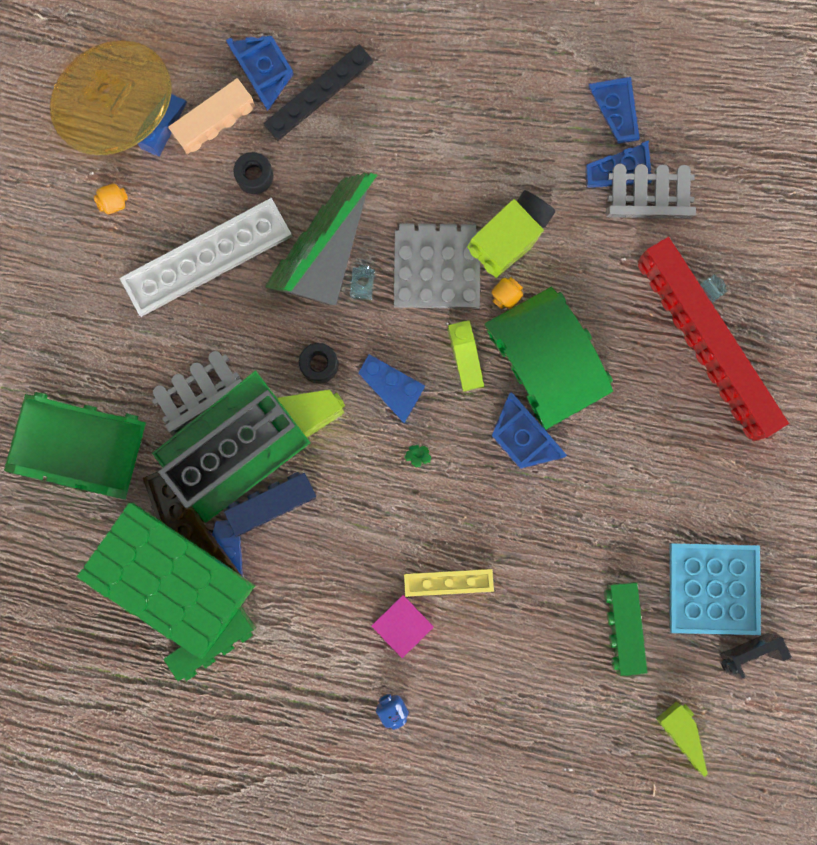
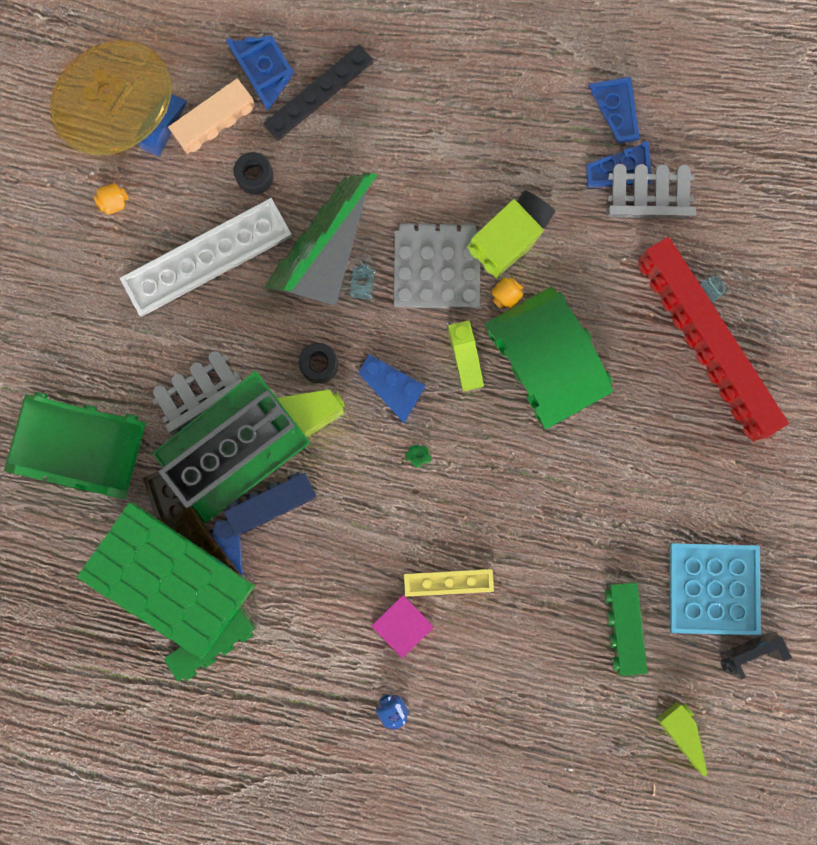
blue wing [492,392,567,469] -> none

